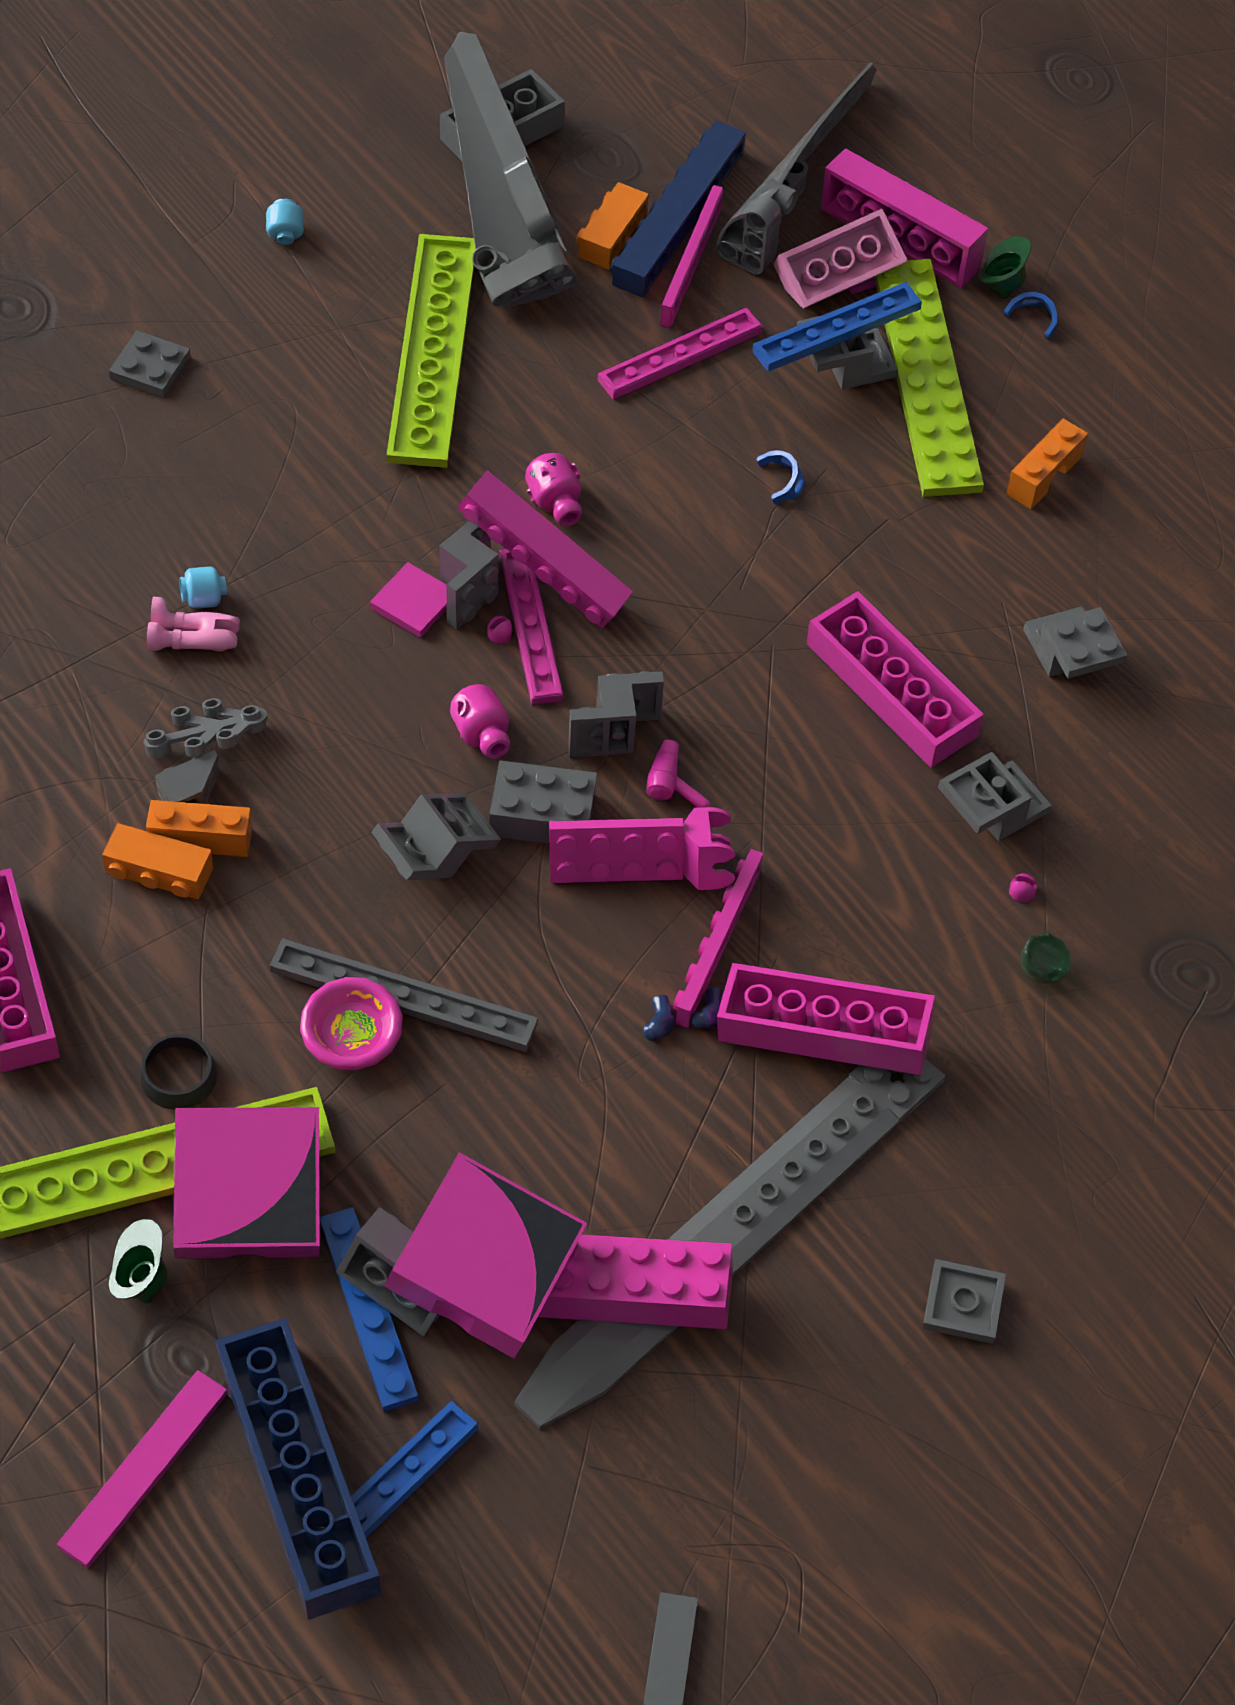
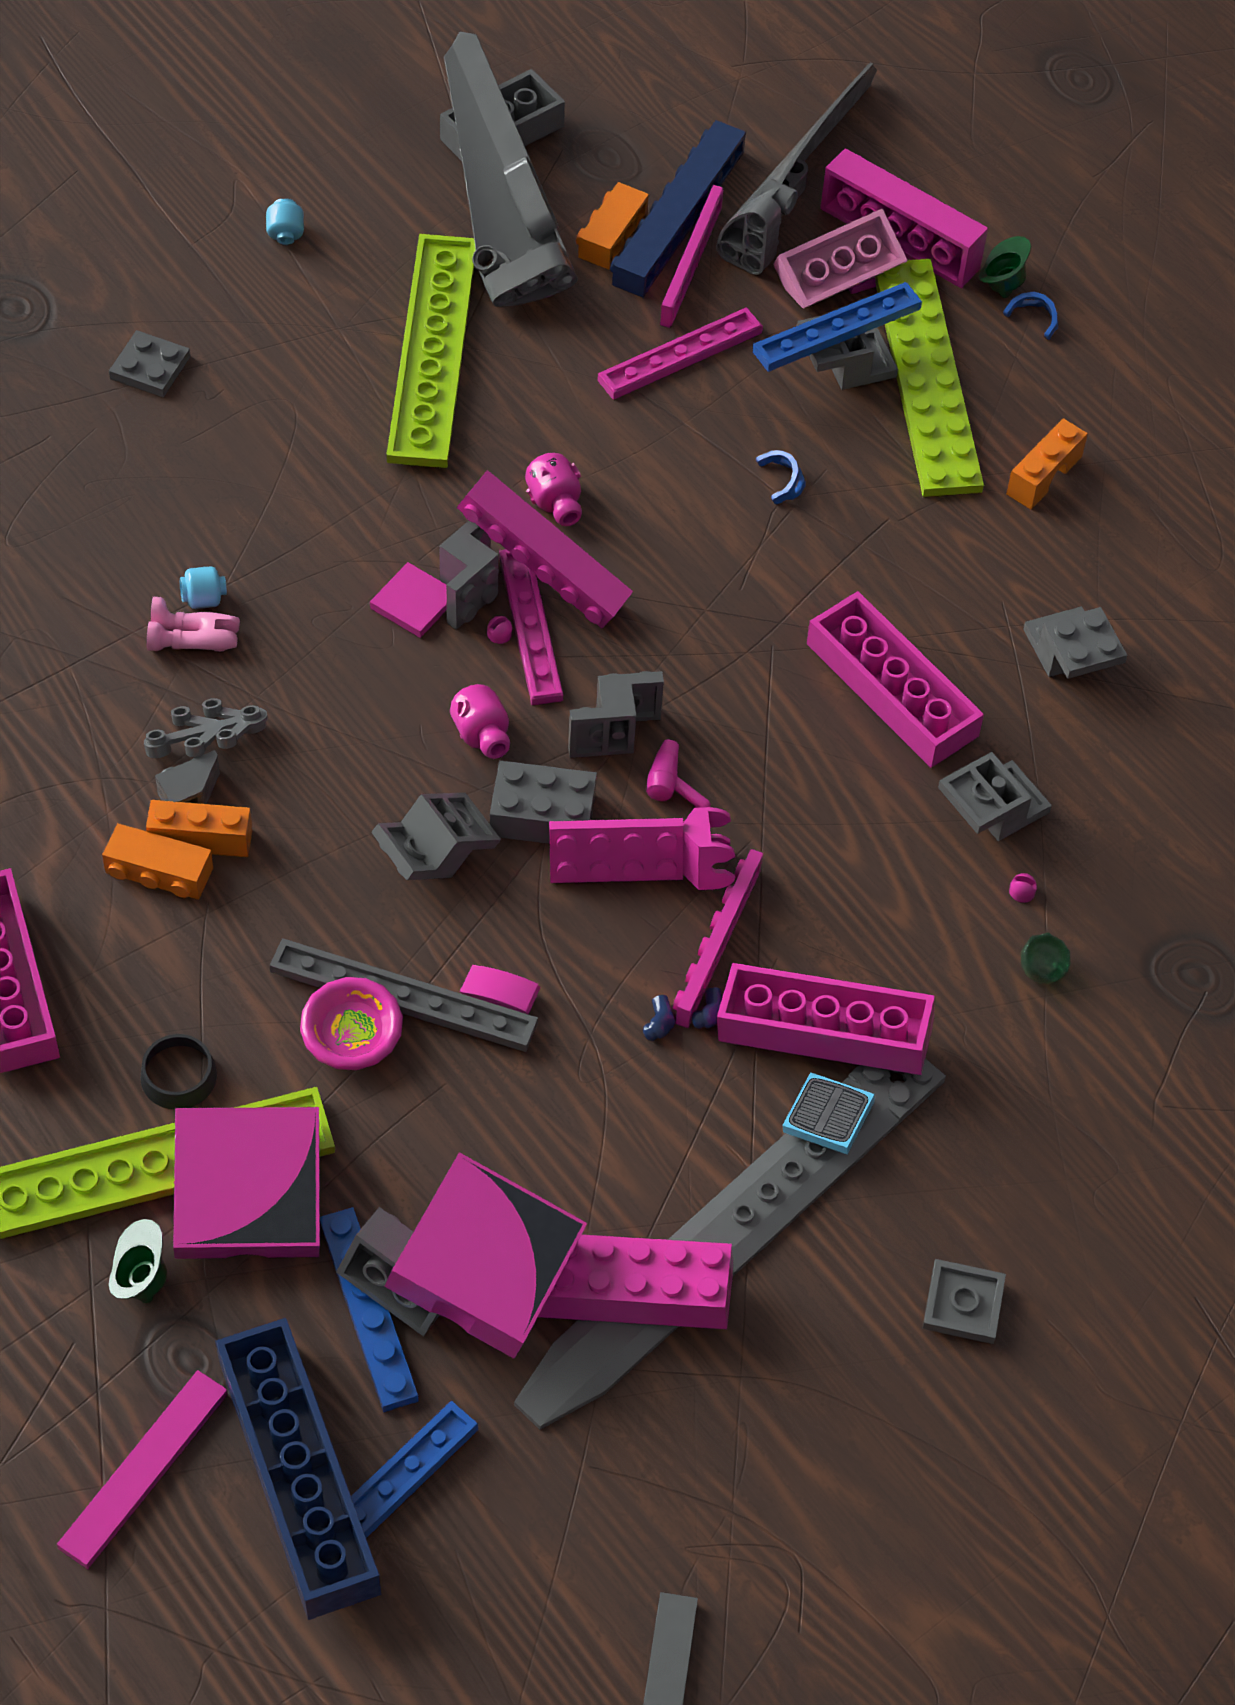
none -> dark pink slope [460,965,540,1014]
none -> tile [783,1072,875,1155]

